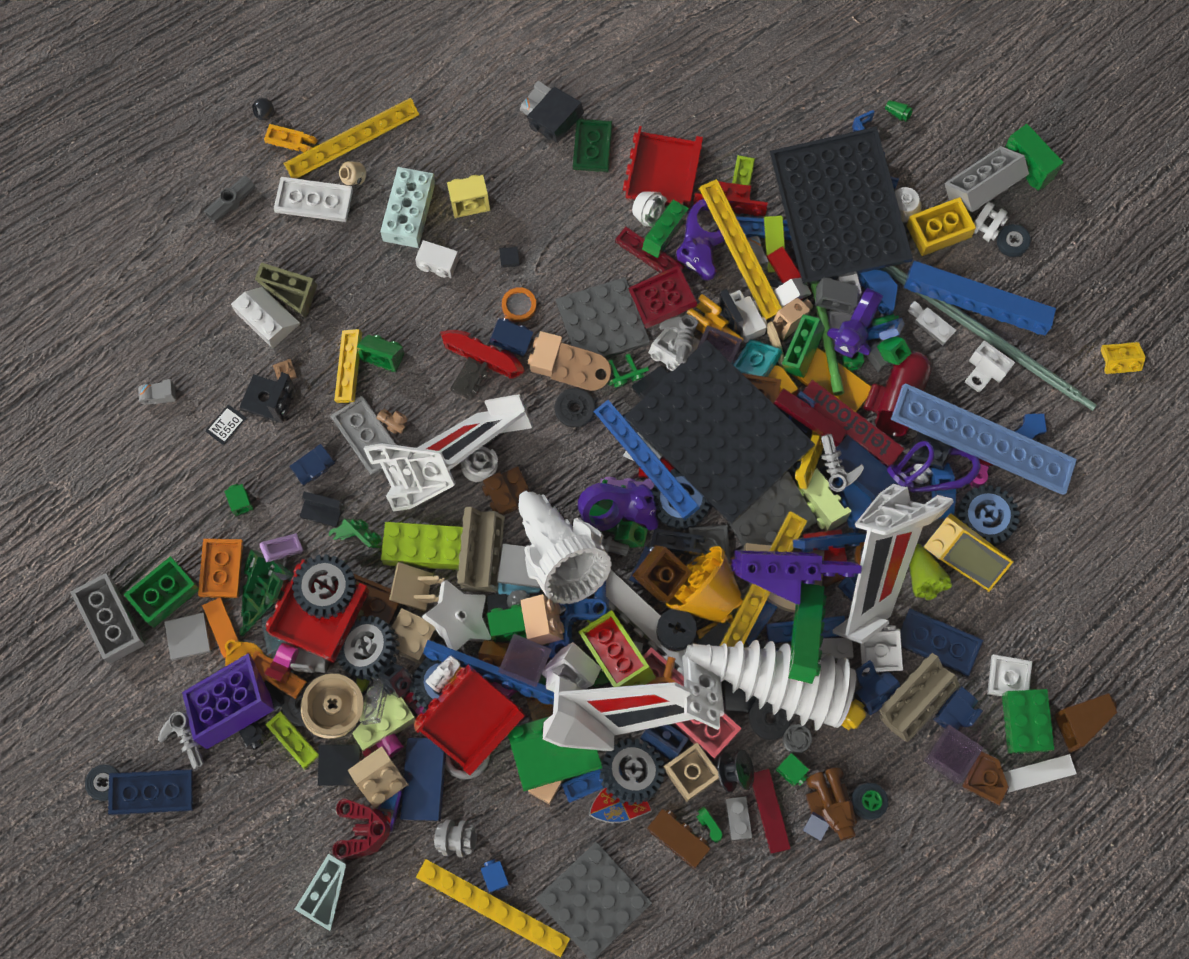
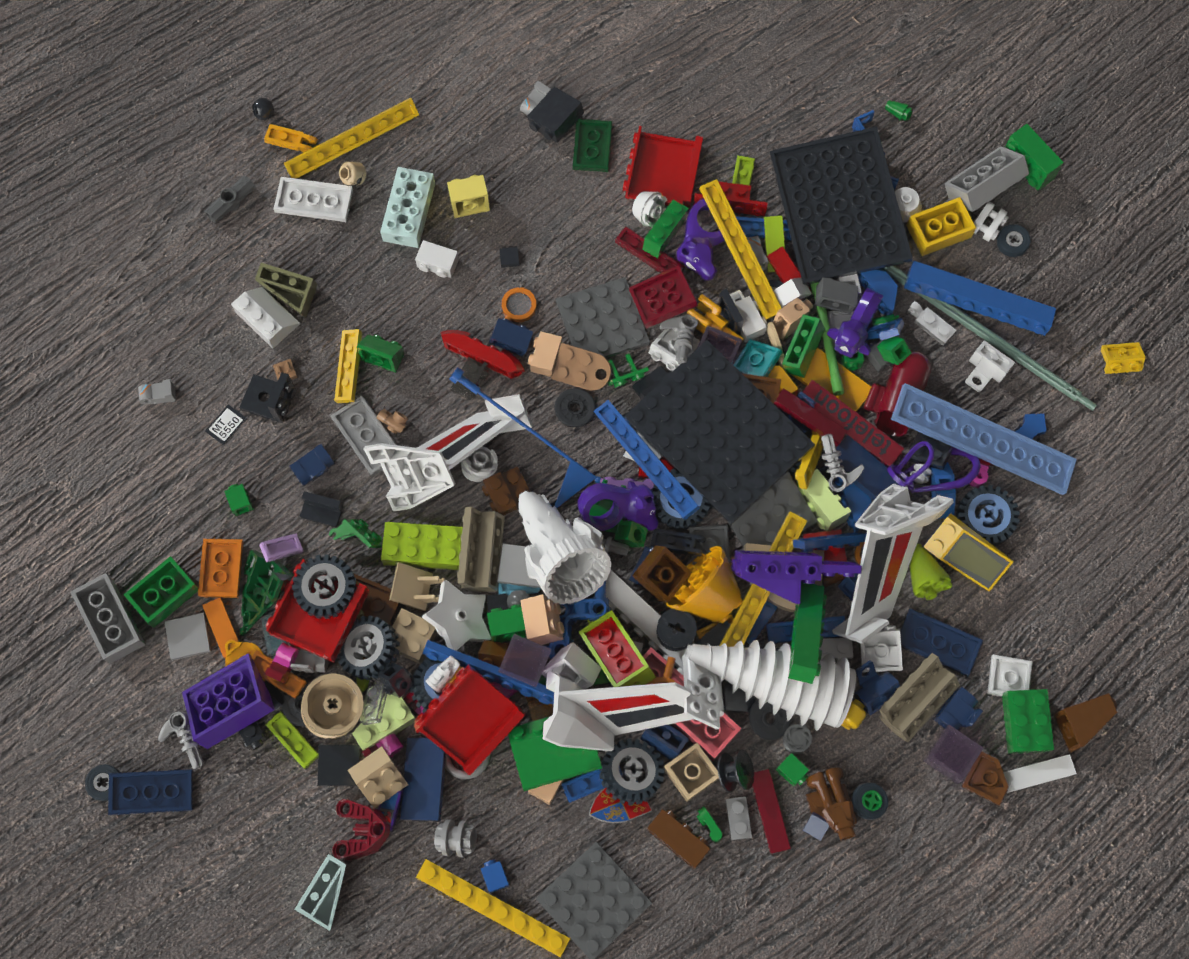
none -> blue piece [449,367,602,508]

